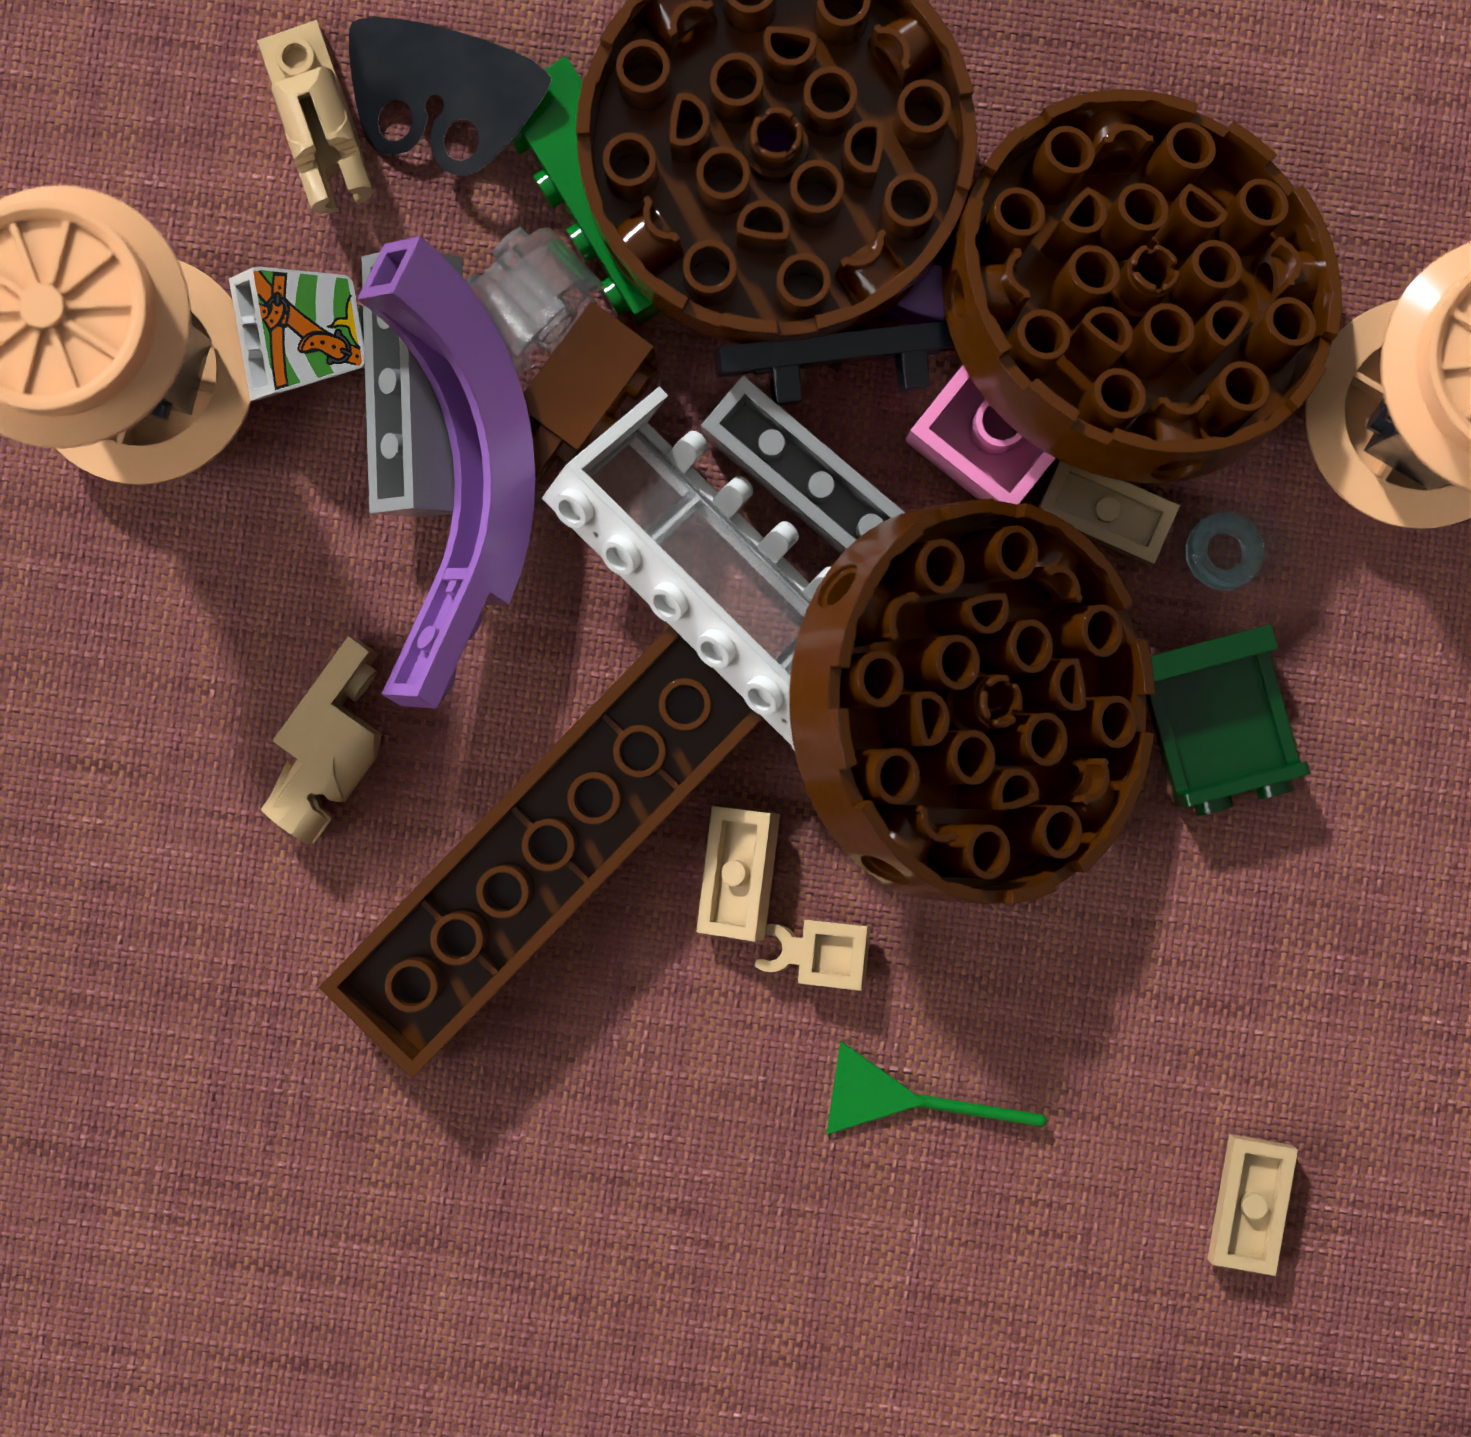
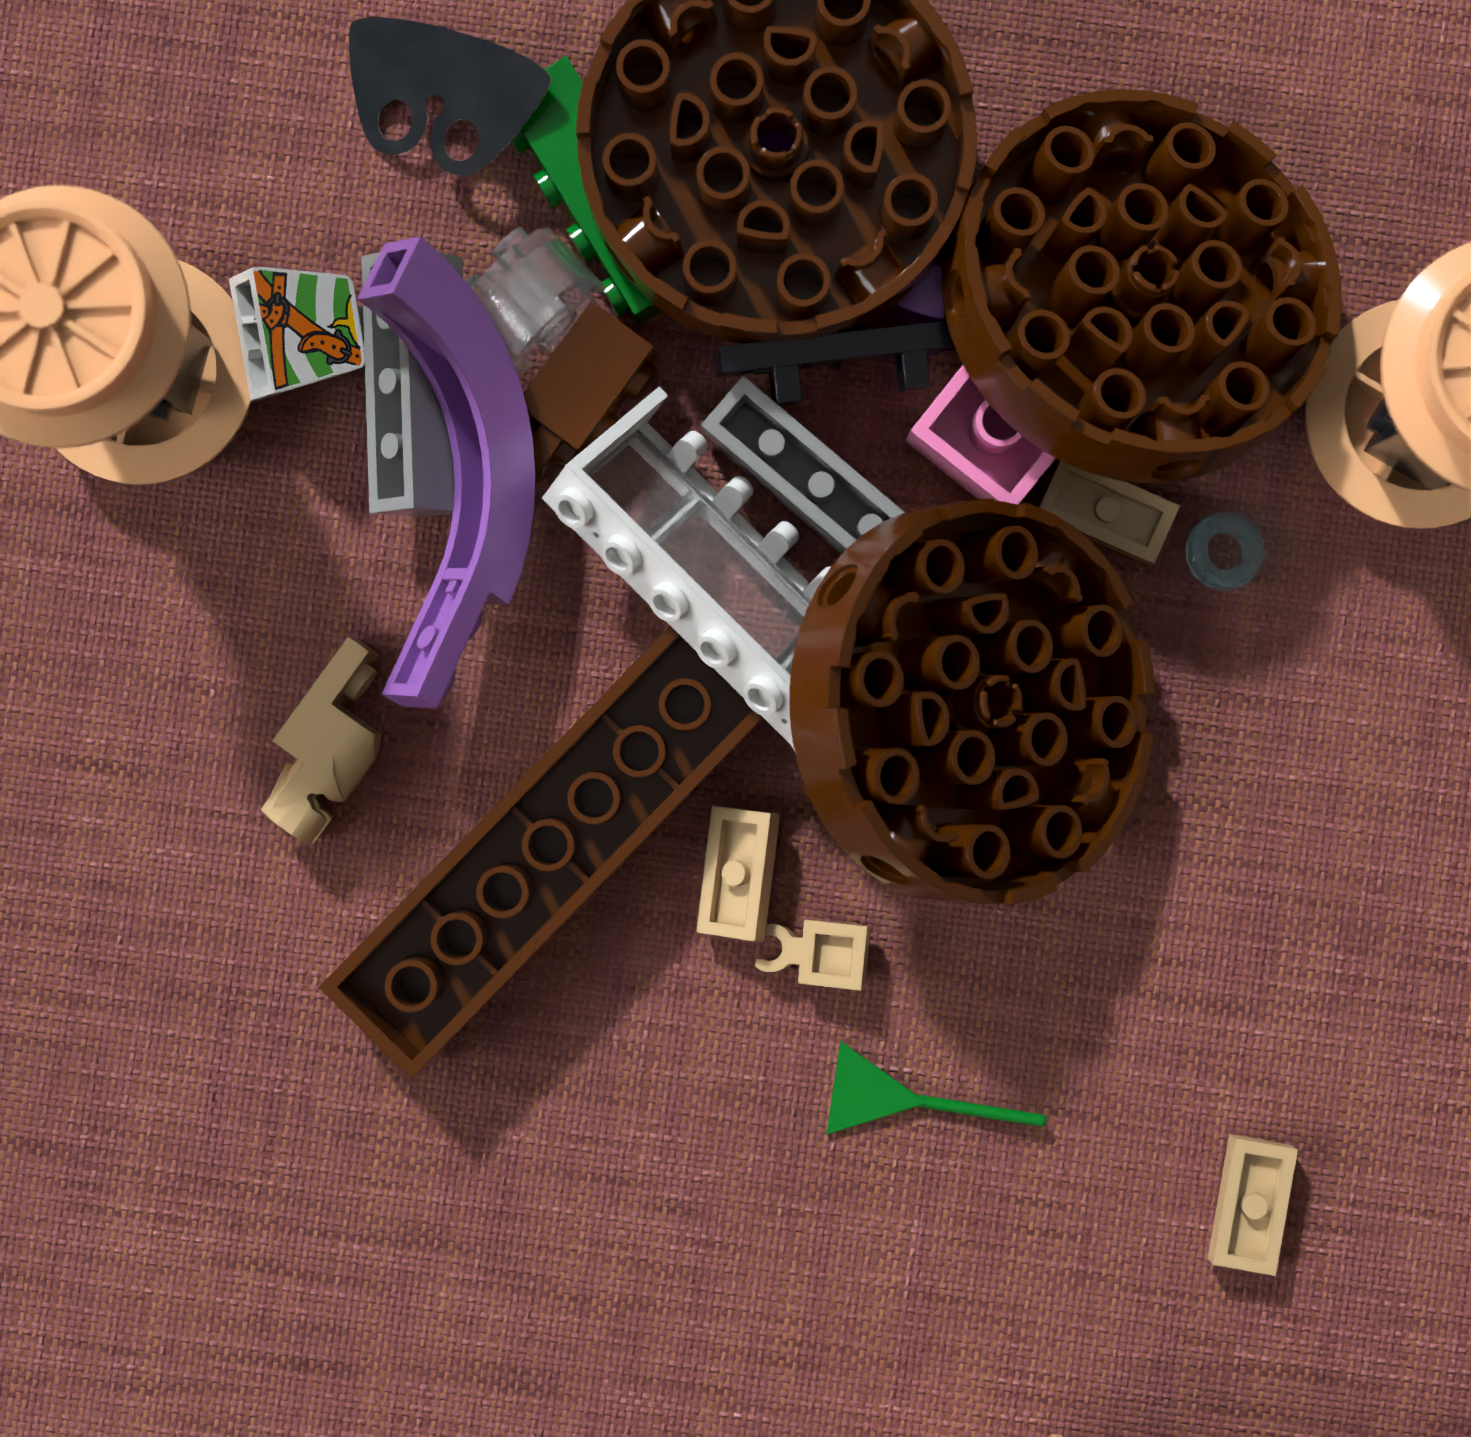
tan plate [257,20,374,214] -> none
dark green panel [1146,624,1311,816] -> none

